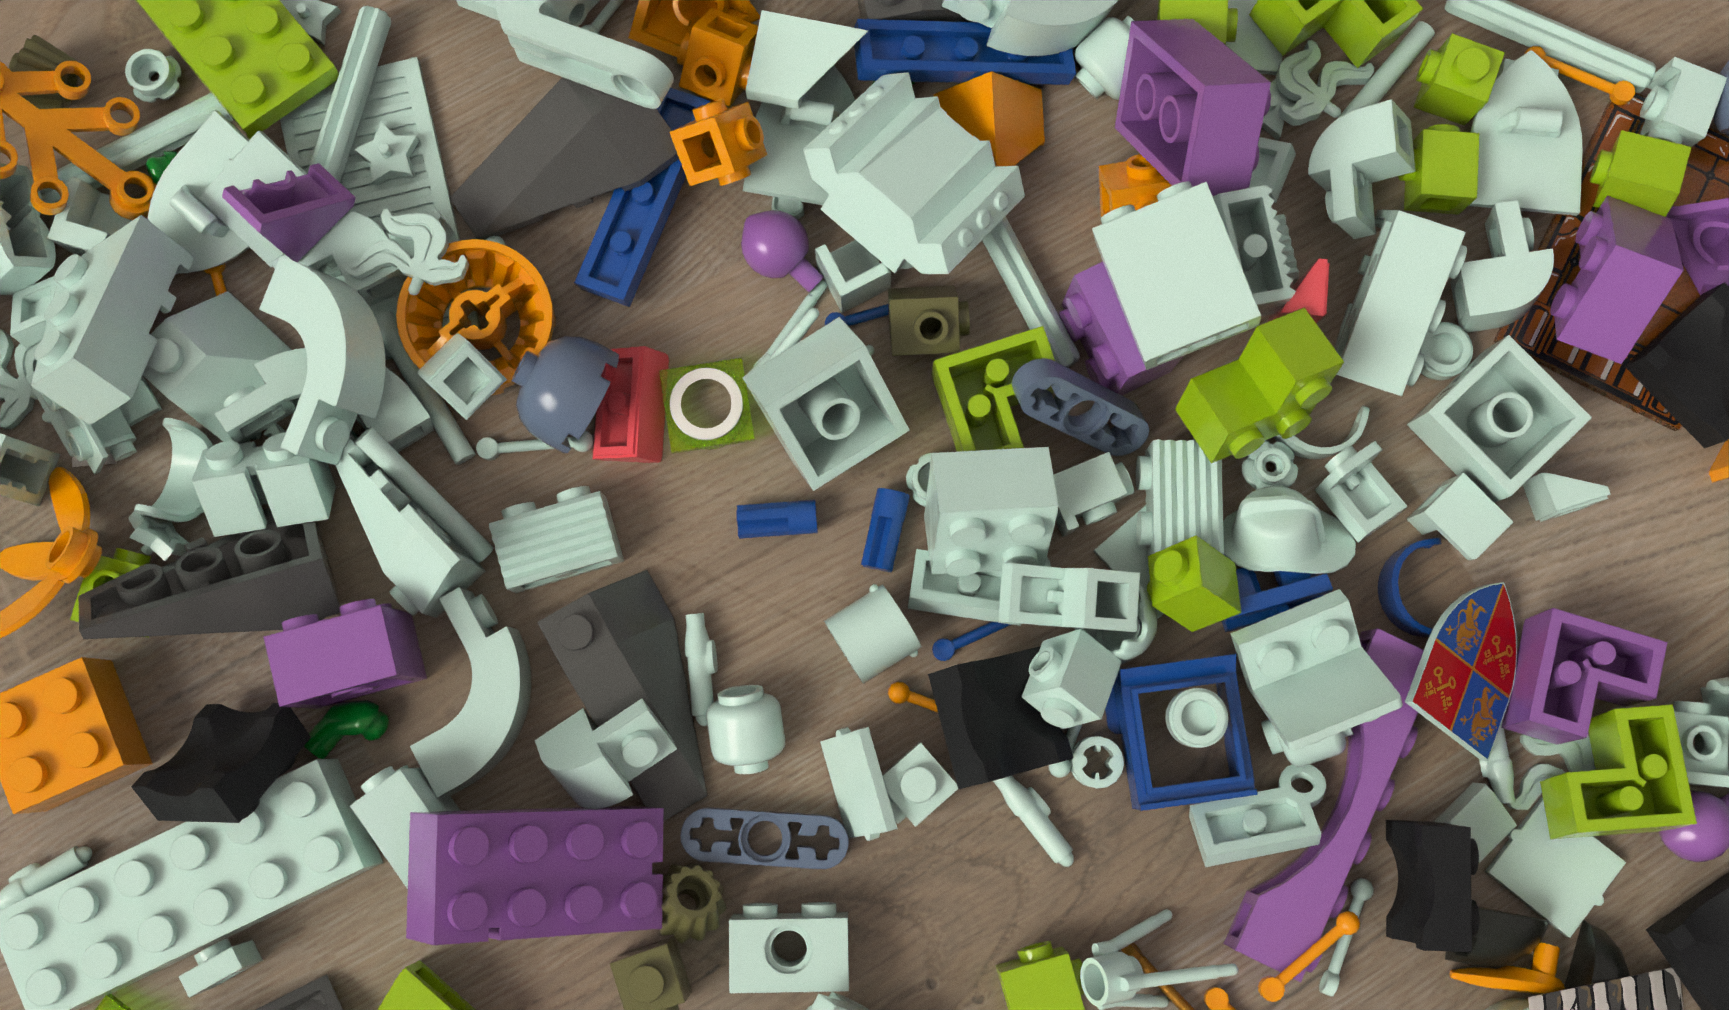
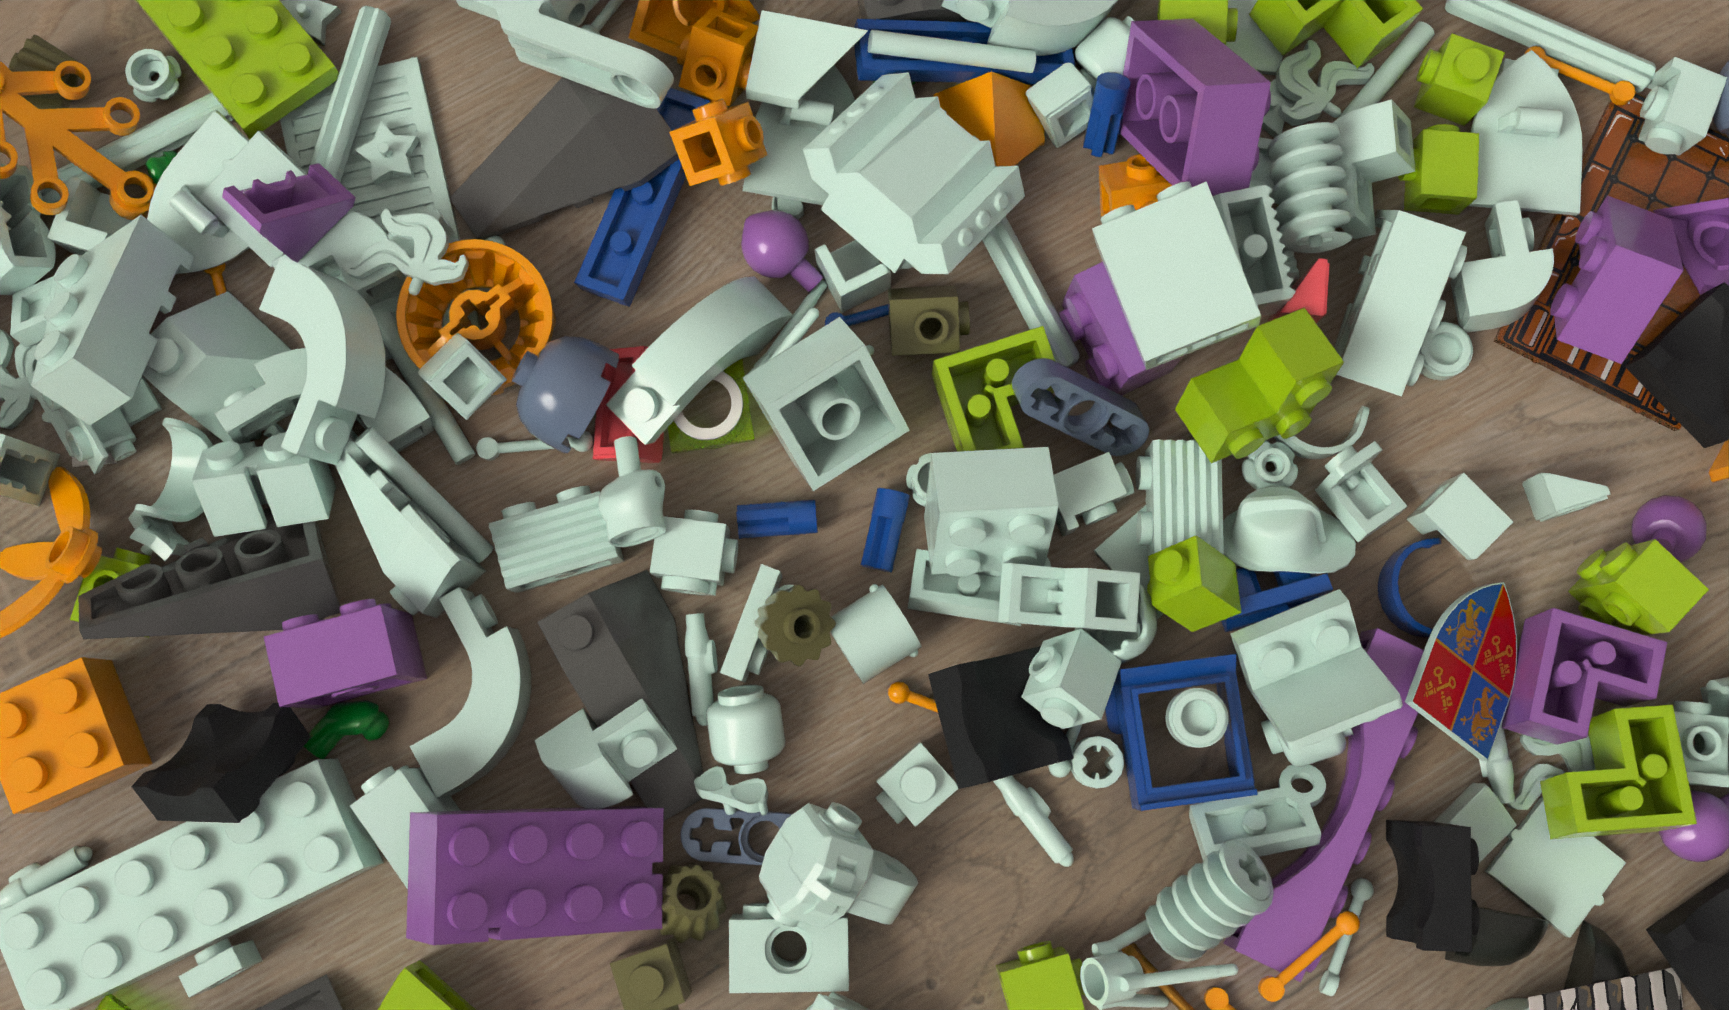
light aqua piece [820,727,898,841] -> none
blue hinge [932,622,1011,661] -> none
light aqua brick [1407,335,1592,502] -> none
light orange bar [1449,943,1565,994] -> none
lime brick [1590,130,1691,217] -> none
none -> light aqua piece [598,436,666,547]
none -> light aqua arch [606,276,793,445]
none -> light aqua brick [650,510,738,596]
none -> light aqua piece [694,766,768,815]
none -> light aqua plate [720,564,795,683]
none -> olive piece [755,584,836,667]
none -> light aqua piece [759,802,918,928]
none -> light aqua bar [868,30,1036,73]
none -> light aqua slope [1026,62,1094,148]
none -> blue piece [1083,72,1131,157]
none -> light aqua piece [1145,839,1274,962]
none -> light aqua piece [1267,122,1353,253]
none -> lime brick [1568,539,1709,635]
none -> medium lavender piece [1631,495,1707,563]

